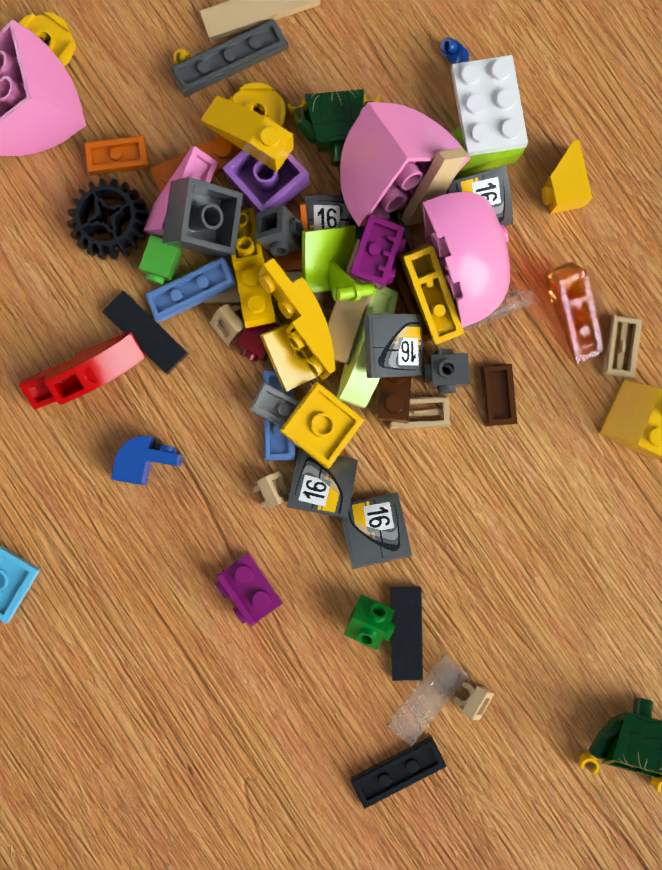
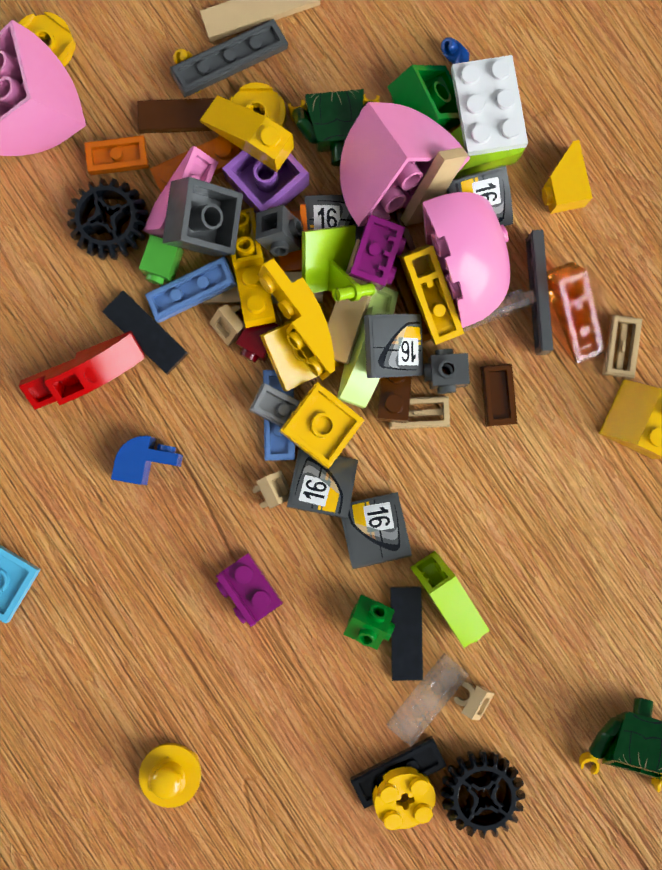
none -> reddish brown tile [137,98,226,134]
none -> yellow plate [139,743,201,808]
none -> yellow plate [372,767,436,830]
none -> green slope [387,65,460,130]
none -> slope [410,551,490,648]
none -> black gear [440,749,525,839]
none -> dark grey tile [525,230,553,355]

